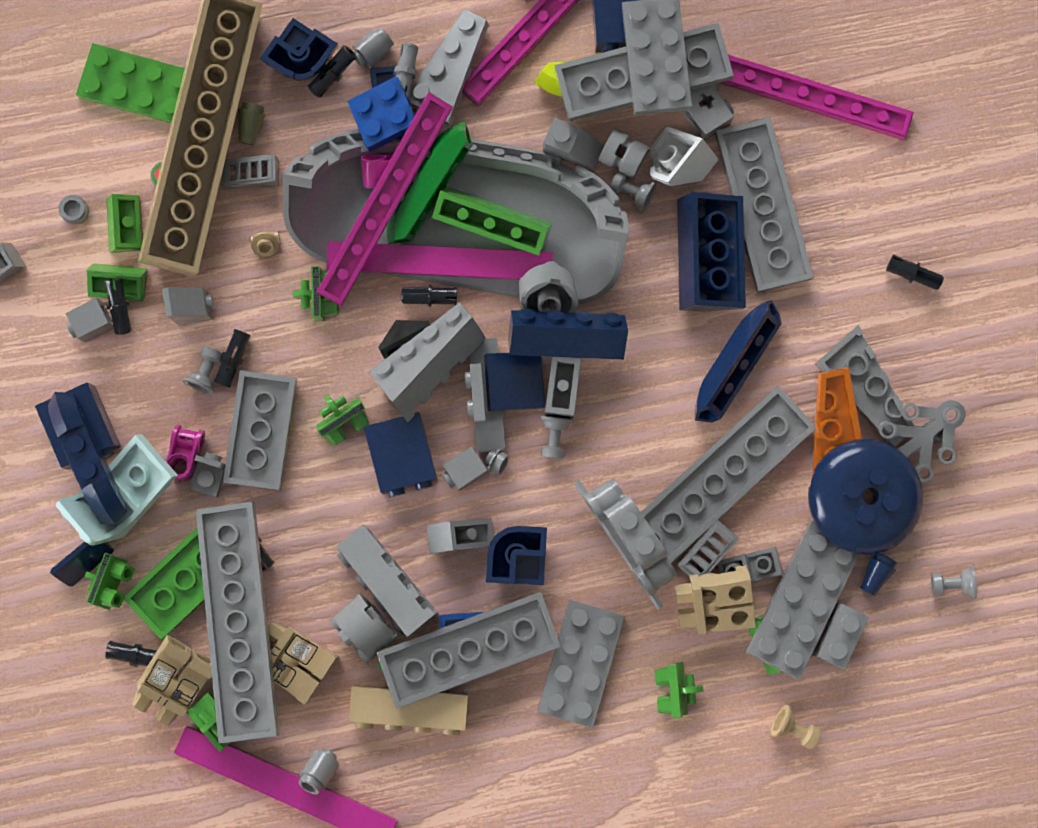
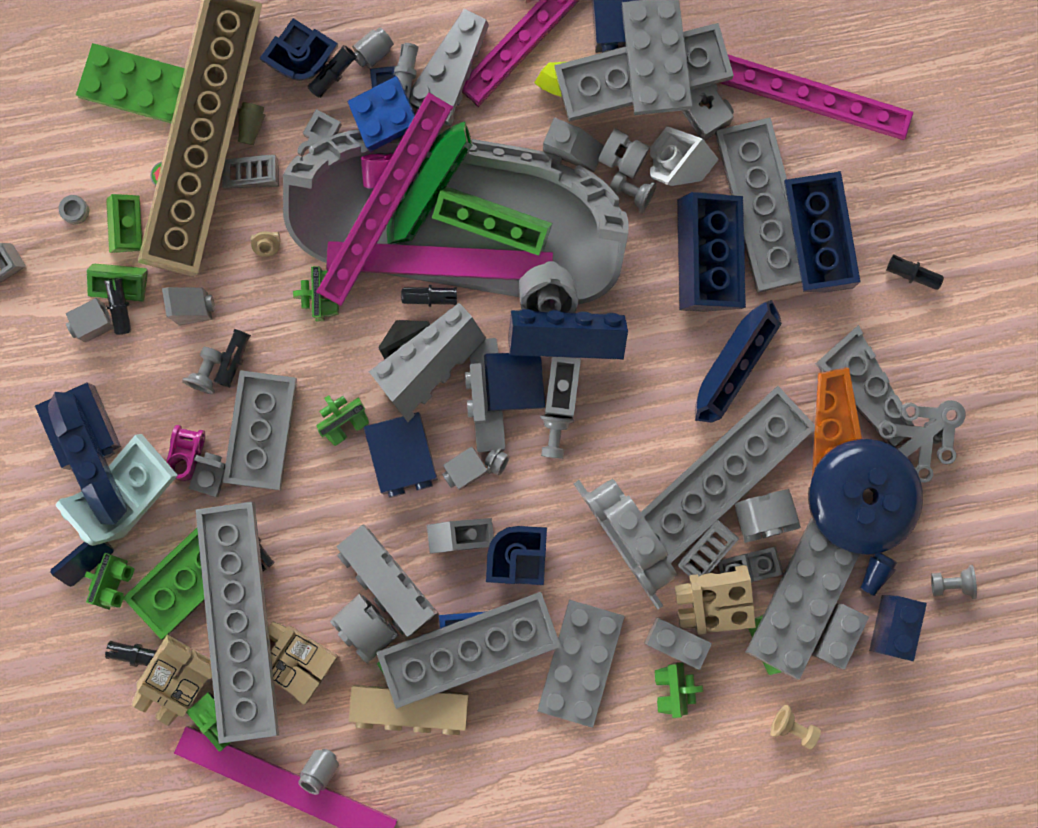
none -> light grey plate [298,109,342,156]
none -> light grey brick [644,617,712,670]
none -> light grey brick [735,489,801,543]
none -> dark blue slope [784,171,861,293]
none -> dark blue brick [869,595,927,662]

